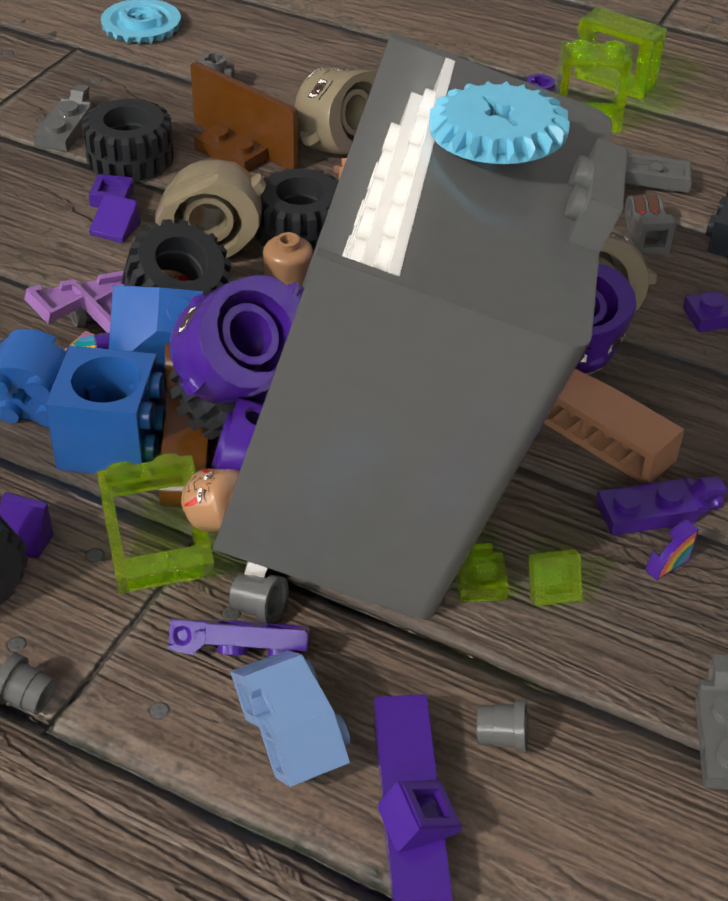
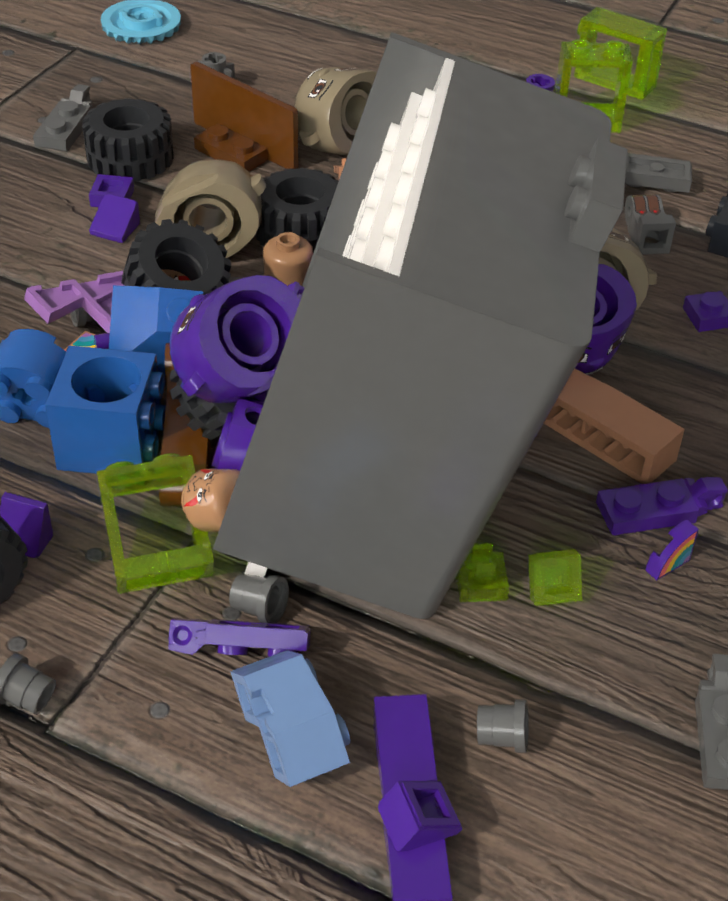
medium azure gear [429,81,570,164] -> none

